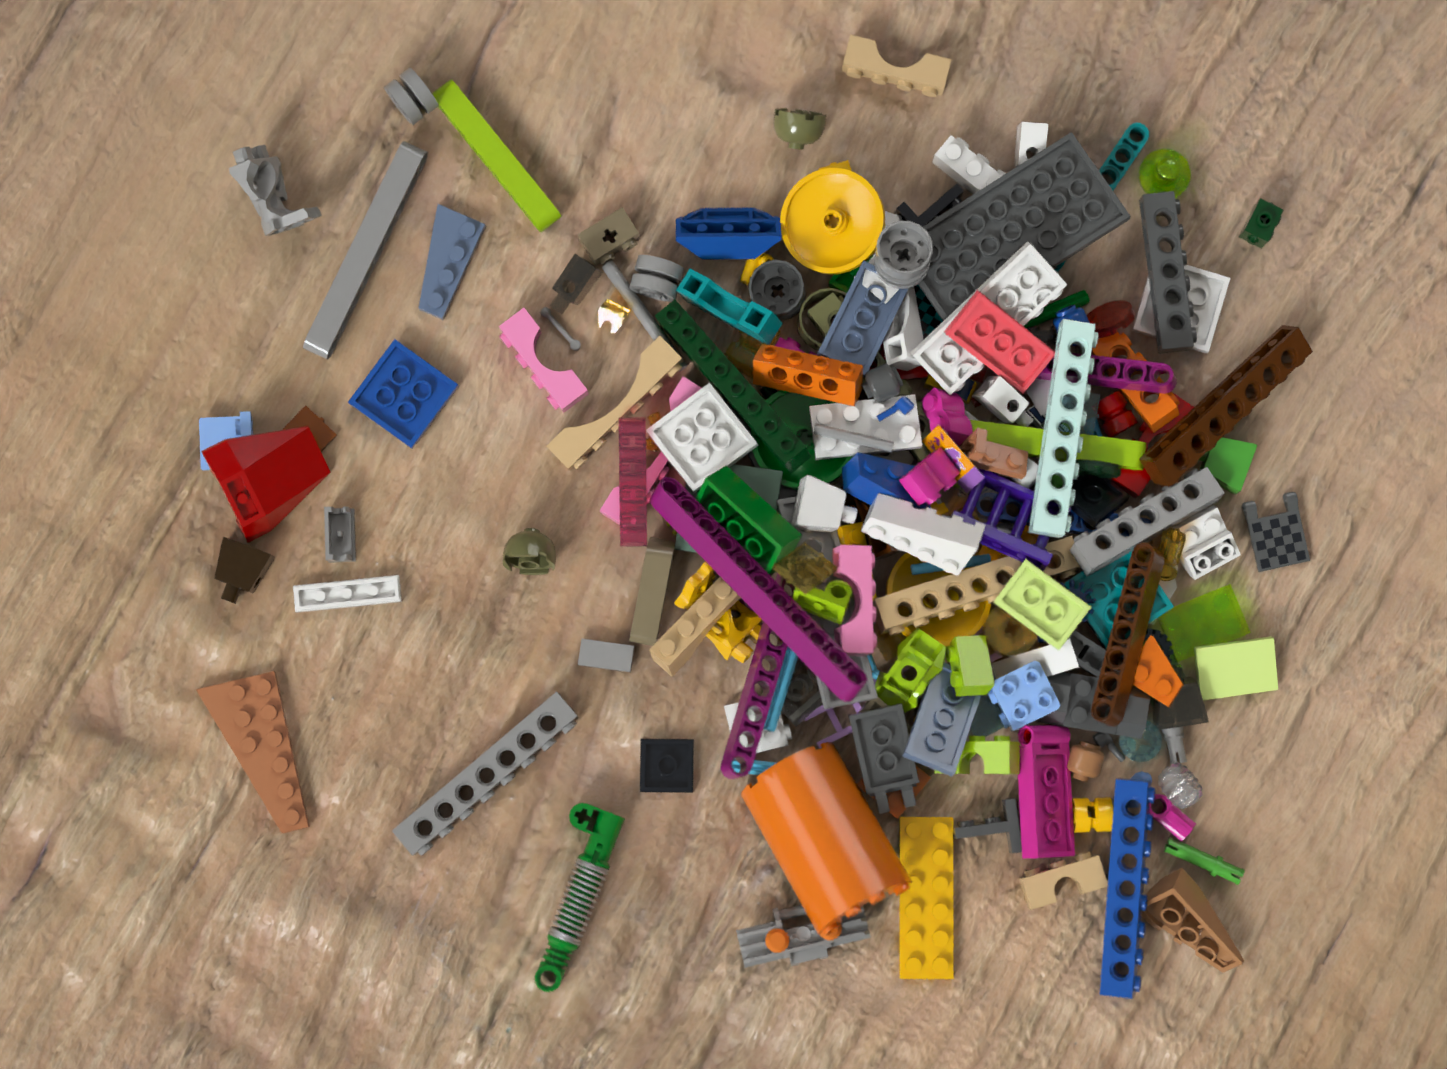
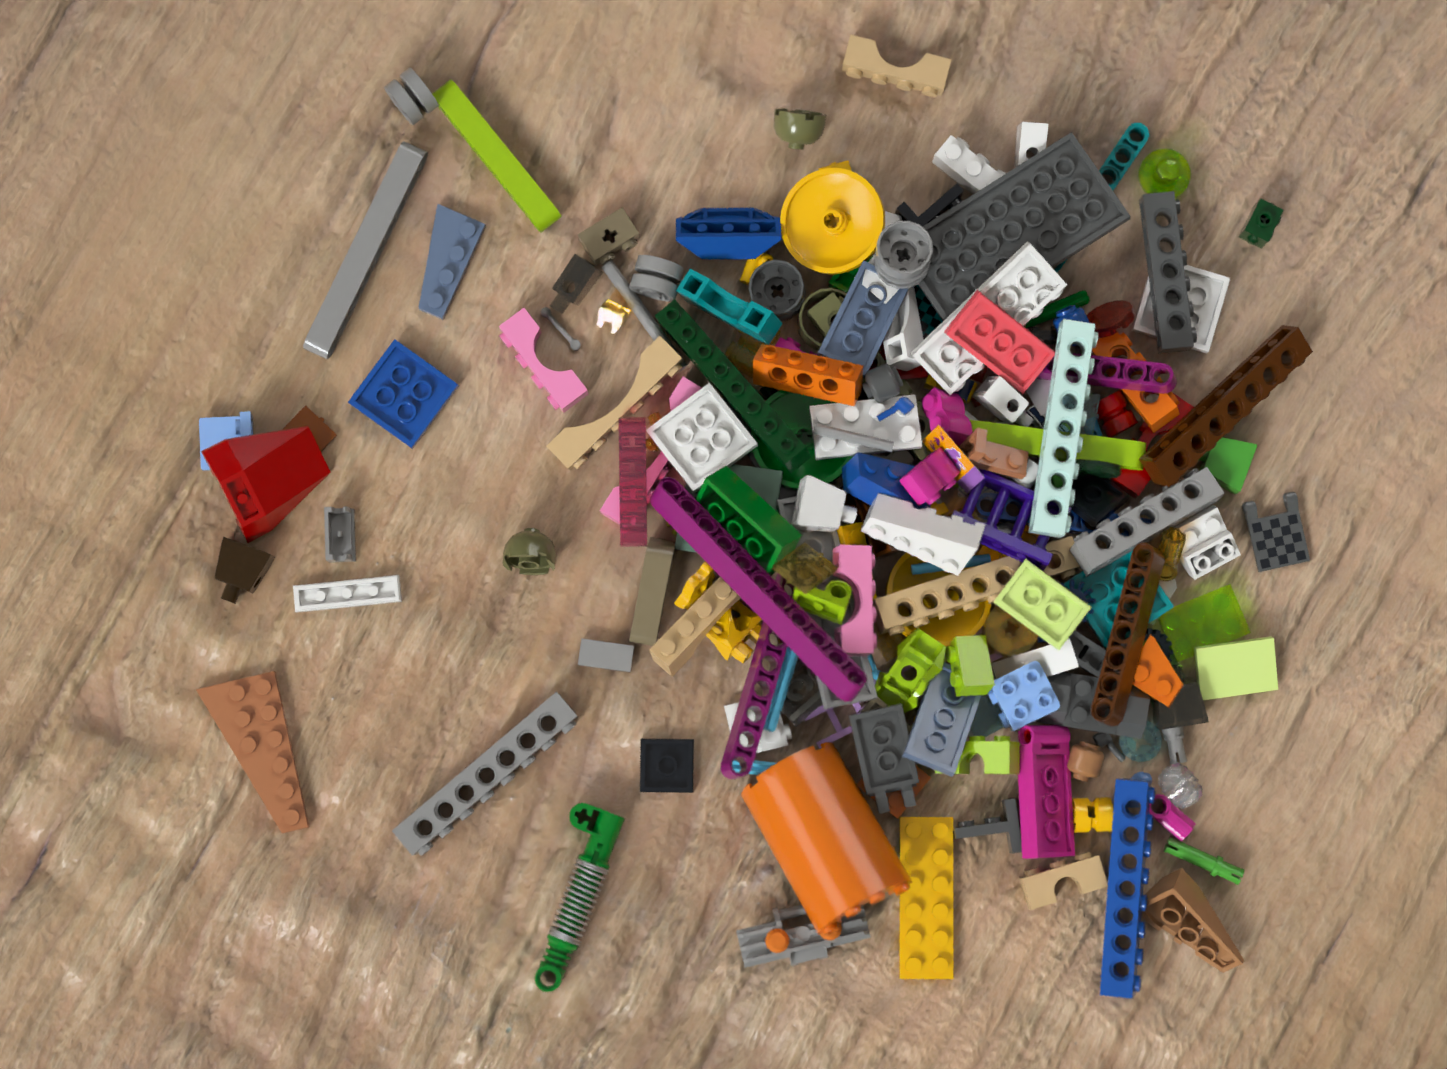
light grey hips [229,145,322,236] -> none

